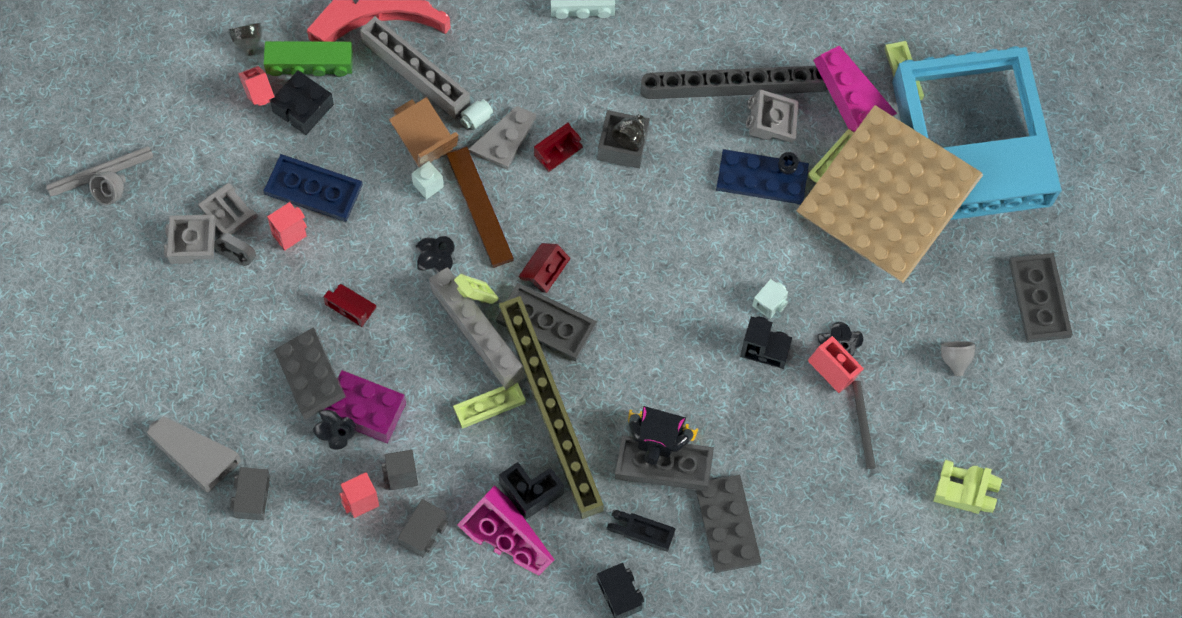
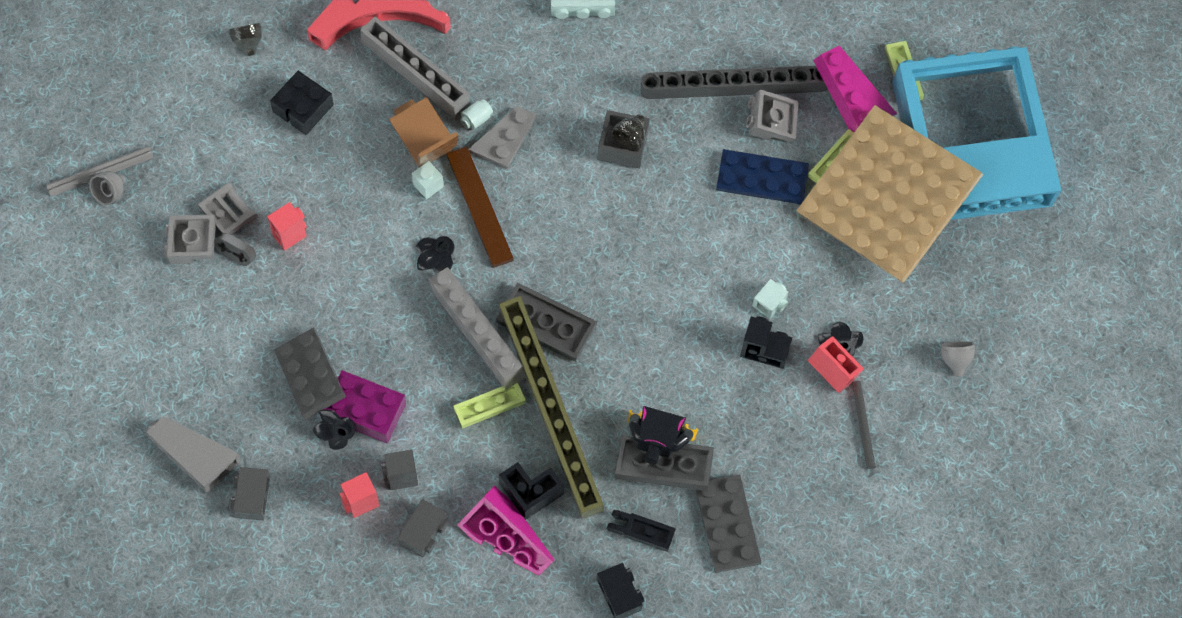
coral brick [238,66,275,106] -> none
dark blue plate [263,154,363,222] -> none
bright green brick [264,41,353,77] -> none
dark red panel [323,284,377,327] -> none
yellowish green plate [454,274,499,304] -> none
dark red panel [518,243,571,293] -> none
dark red hinge [534,122,583,172] -> none
black bush [778,152,799,174] -> none
yellowish green hips [933,459,1002,514] -> none
dark grey plate [1009,253,1073,343] -> none

